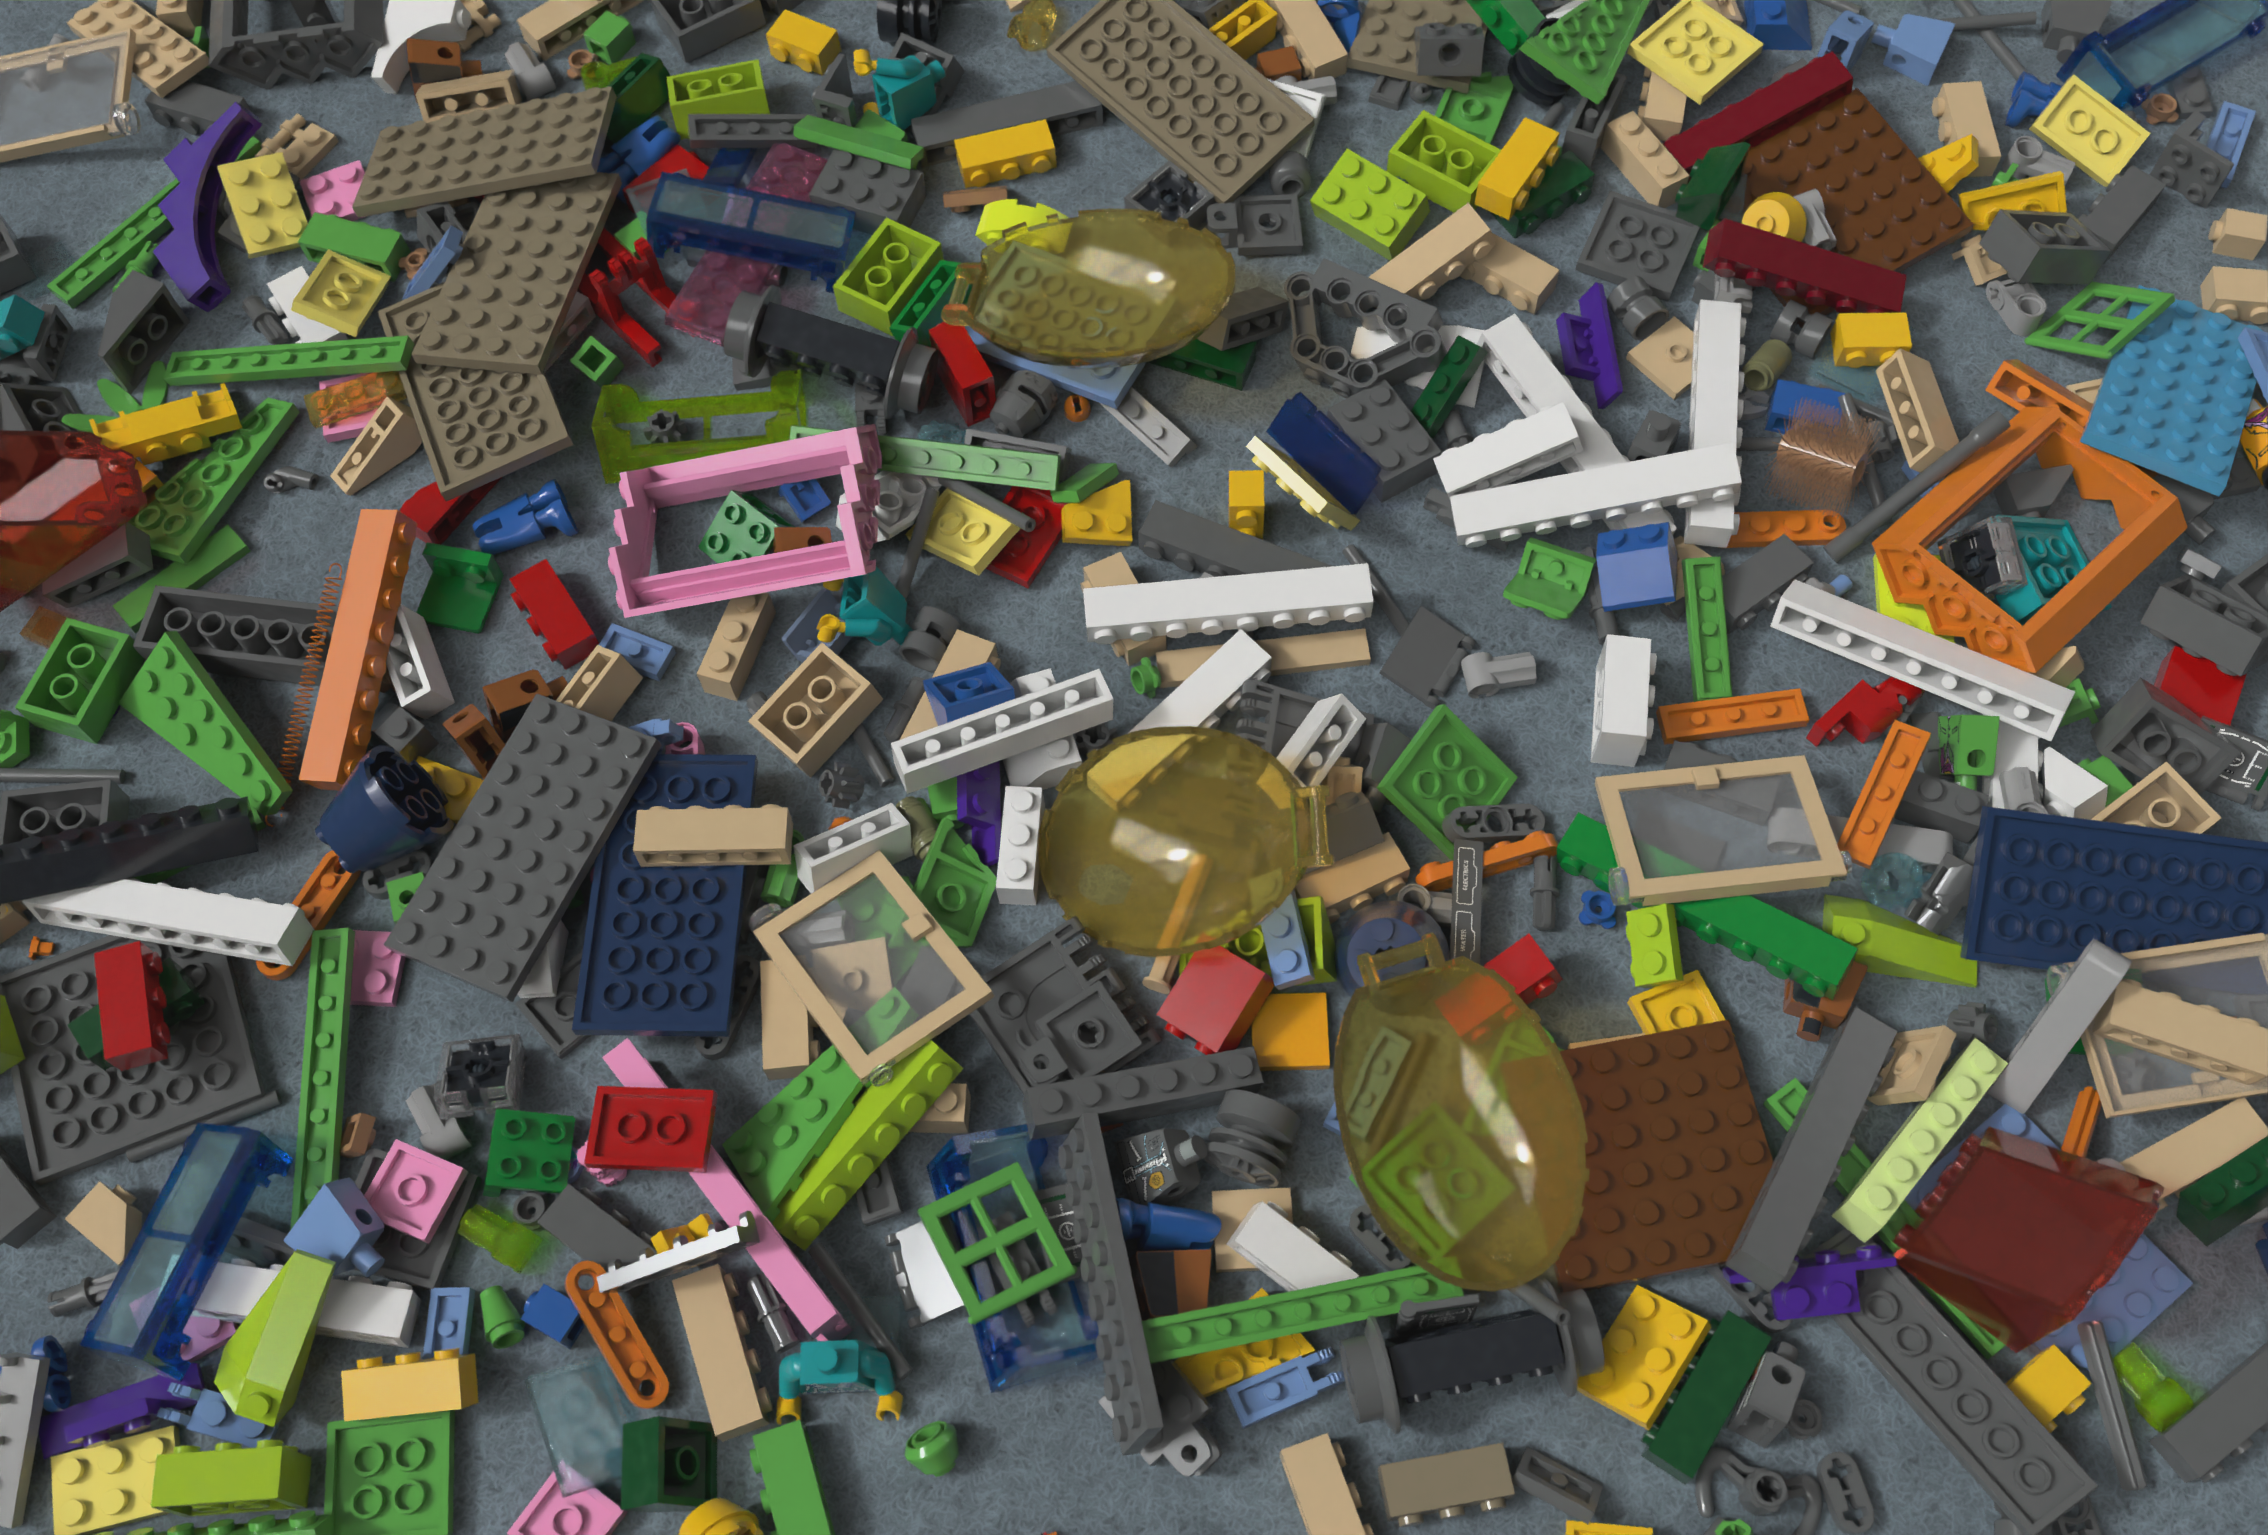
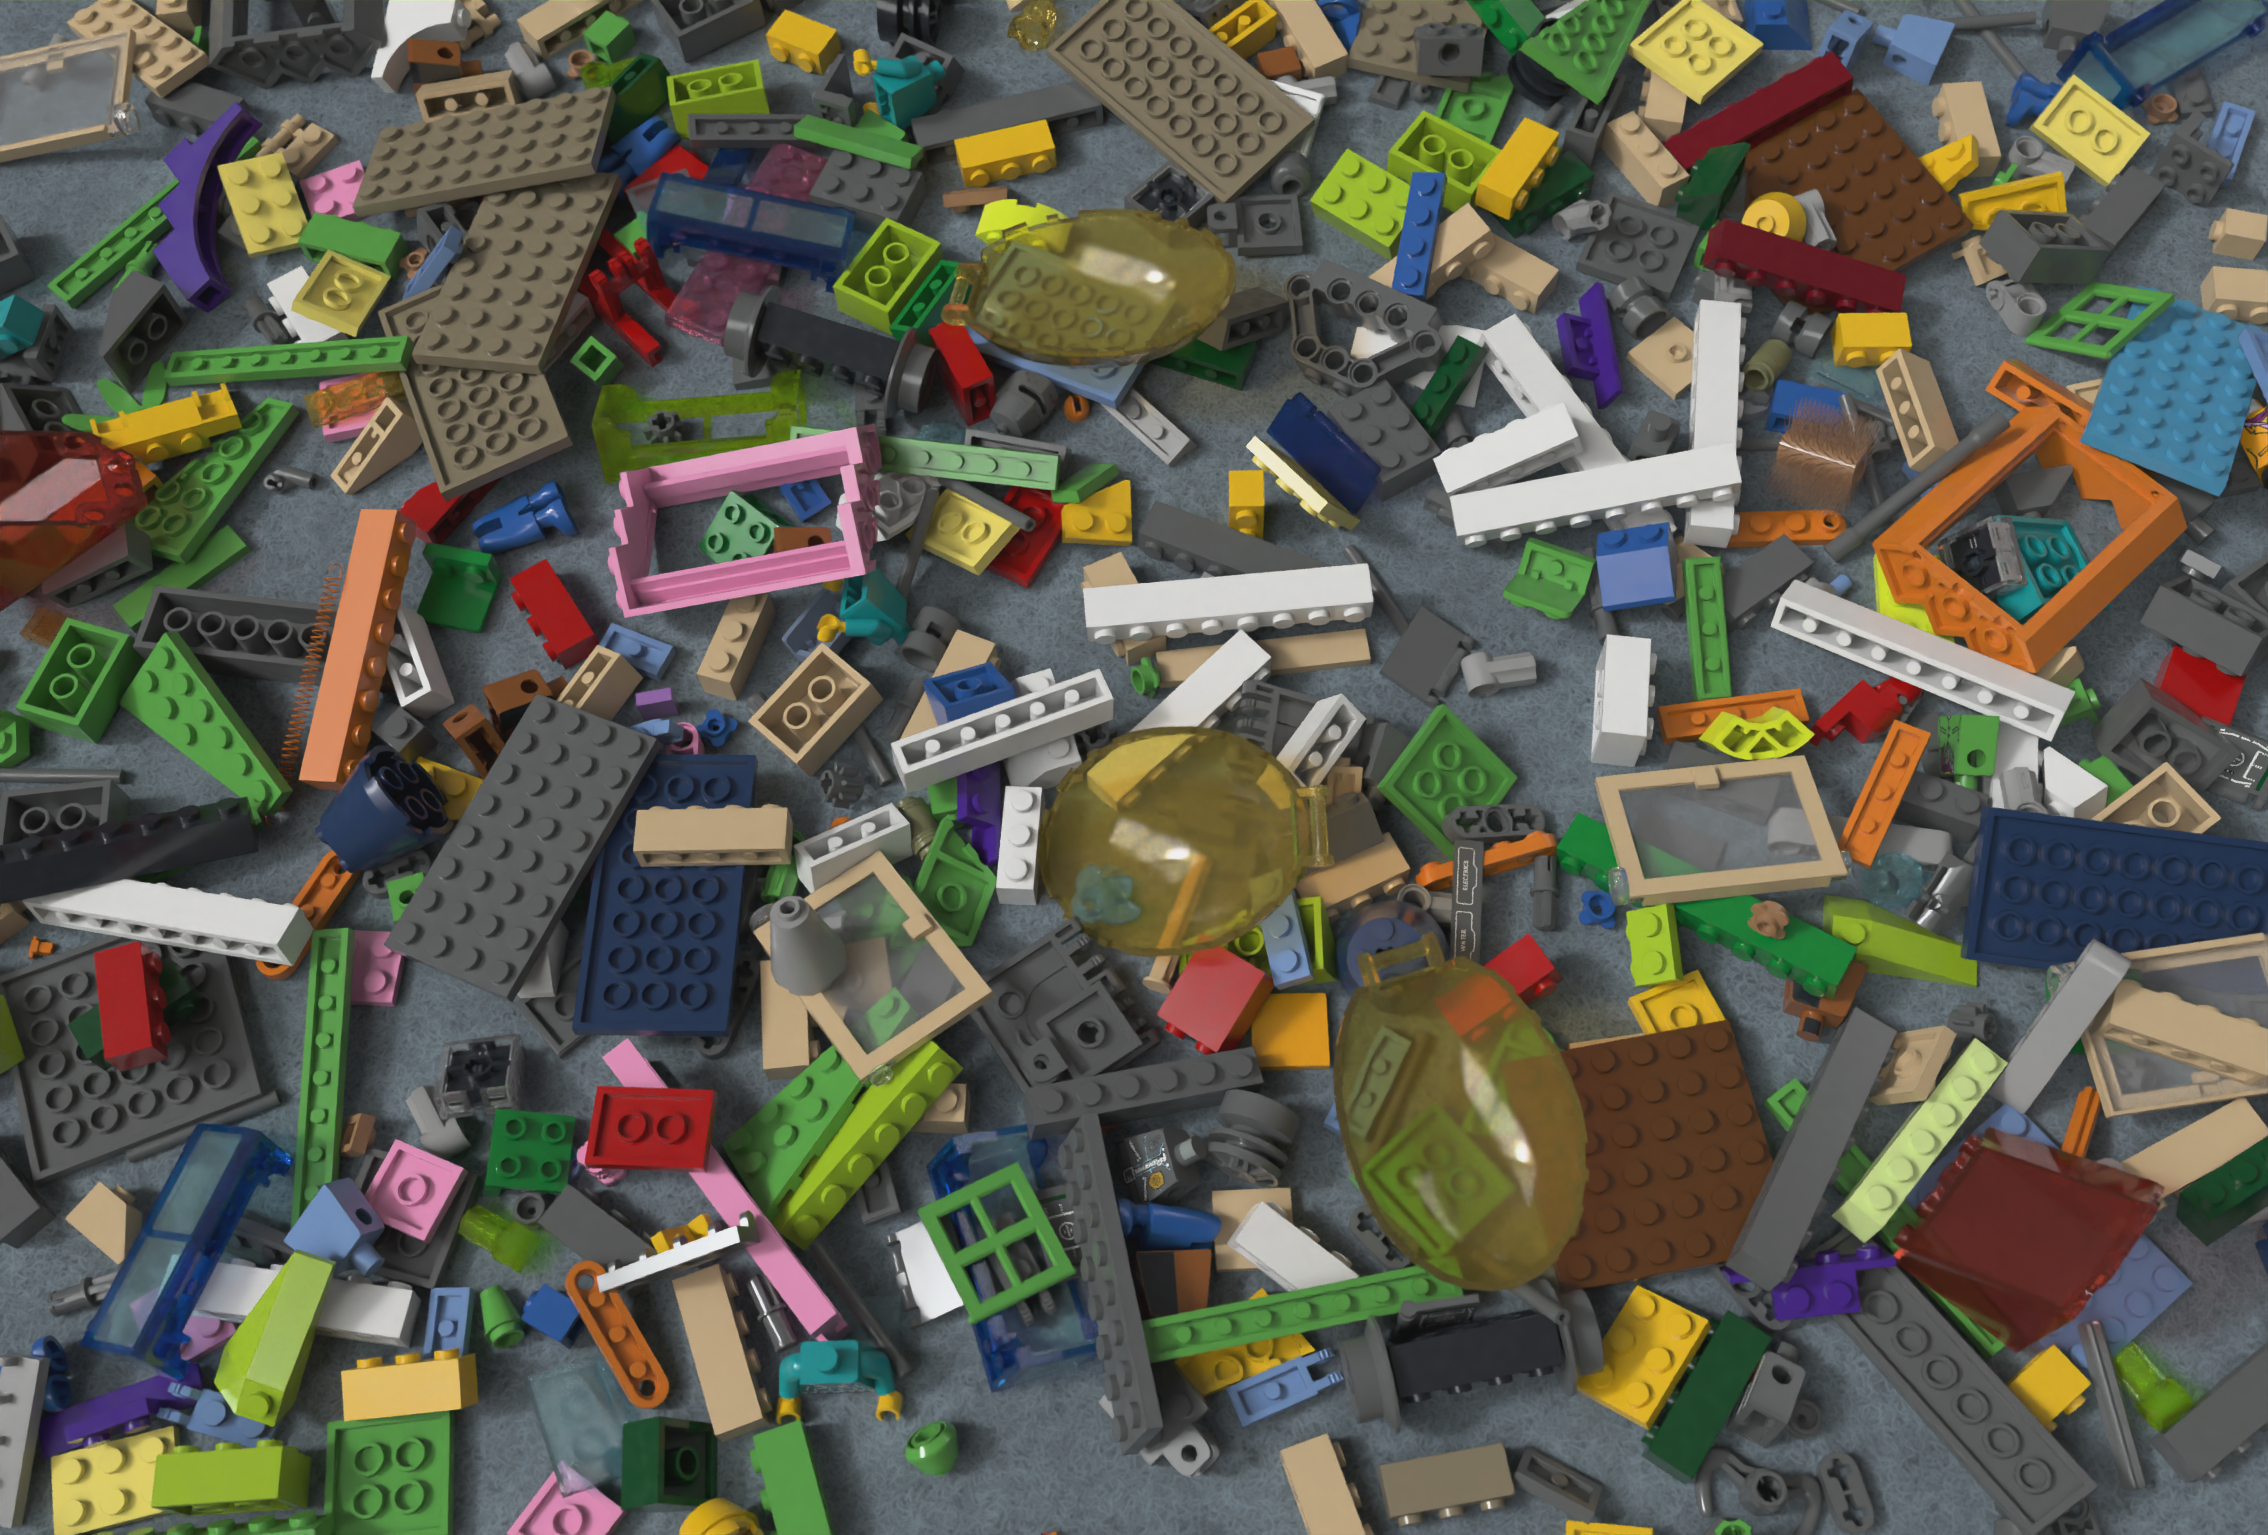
none -> medium lavender tile [635,687,679,721]
none -> blue plate [696,709,738,748]
none -> light grey cone [770,896,848,996]
none -> clear light blue plate [1071,864,1141,925]
none -> blue plate [1392,172,1448,301]
none -> light grey piece [1552,199,1612,240]
none -> neon yellow brick [1699,707,1815,760]
none -> medium nougat plate [1748,901,1789,939]

